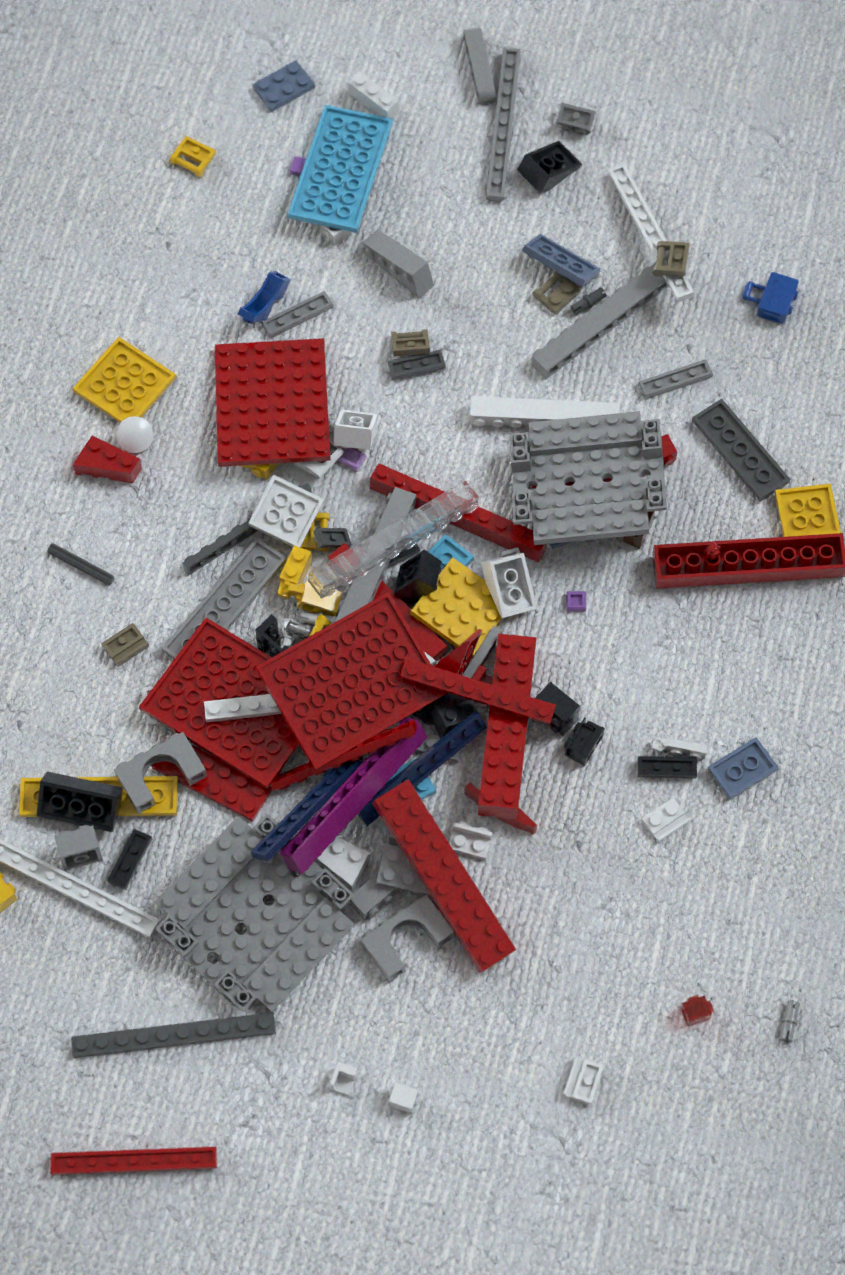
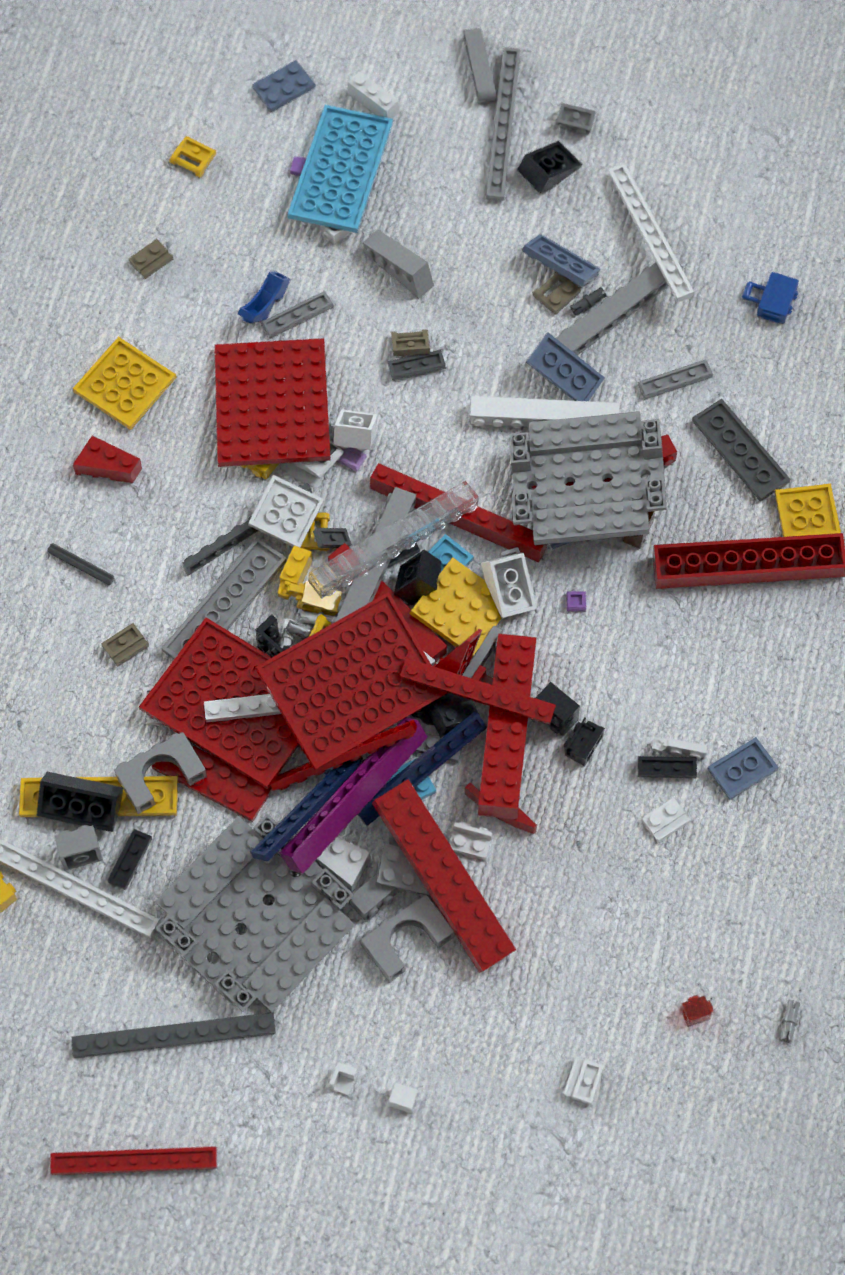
white dish [116,416,153,453] -> none
dark tan plate [652,241,690,277] -> none
red plate [703,543,721,560] -> none
none -> dark tan plate [128,239,173,279]
none -> sand blue plate [526,332,605,401]

